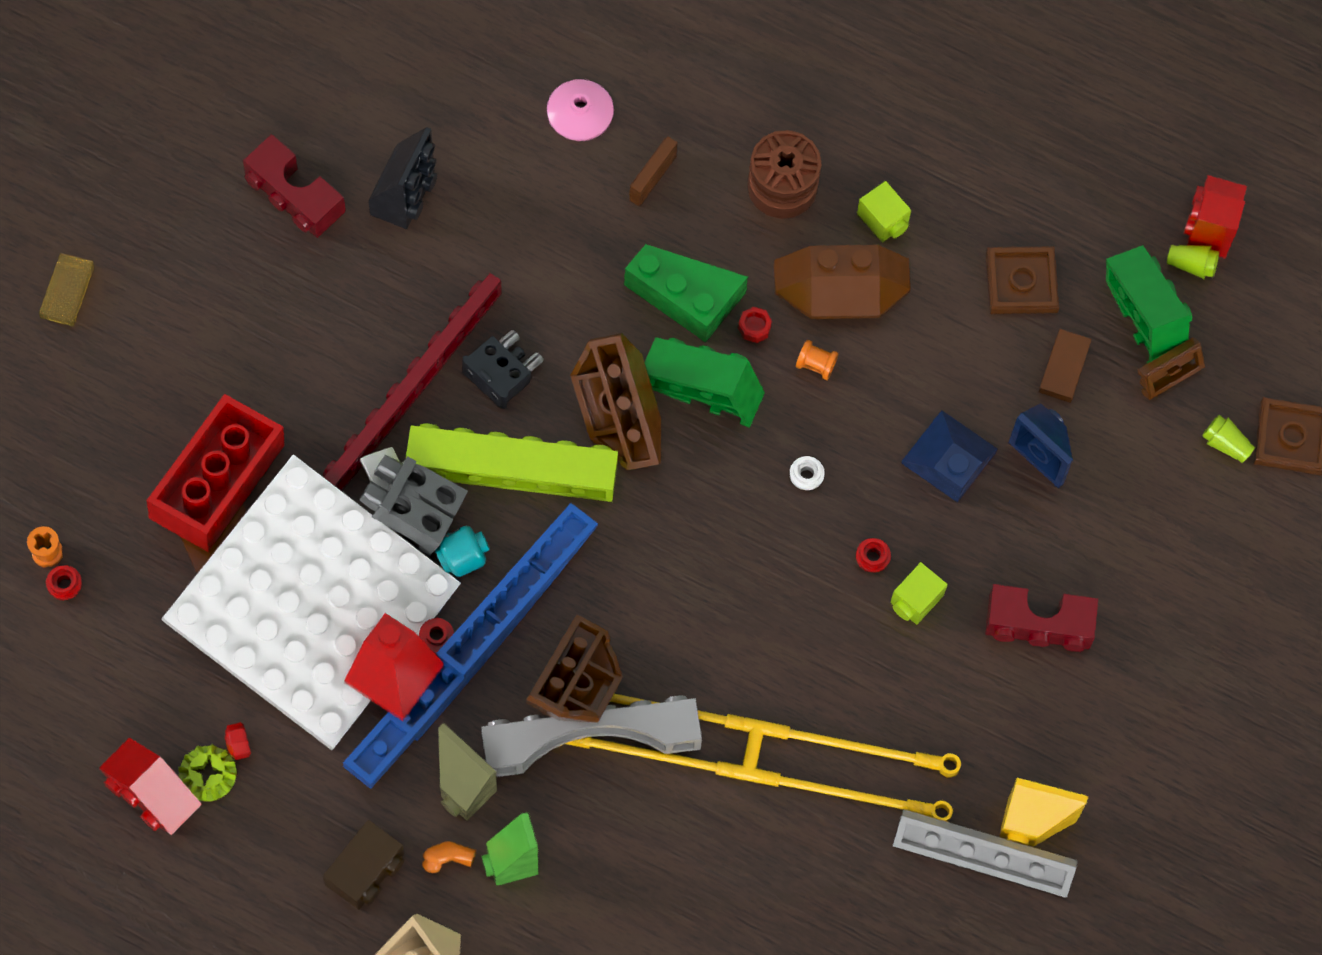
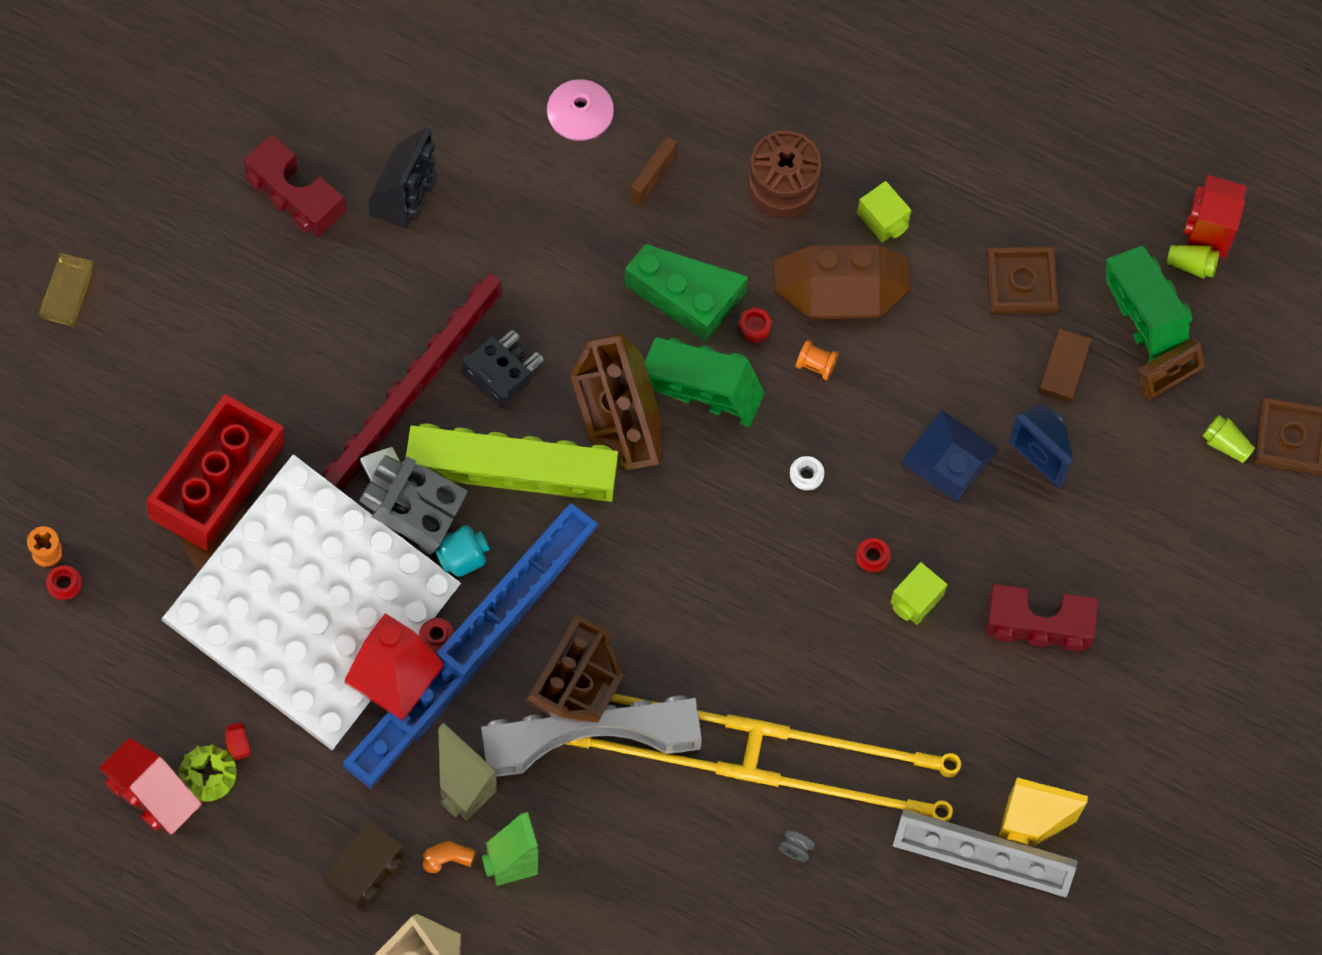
none -> dark grey bush [778,830,815,862]

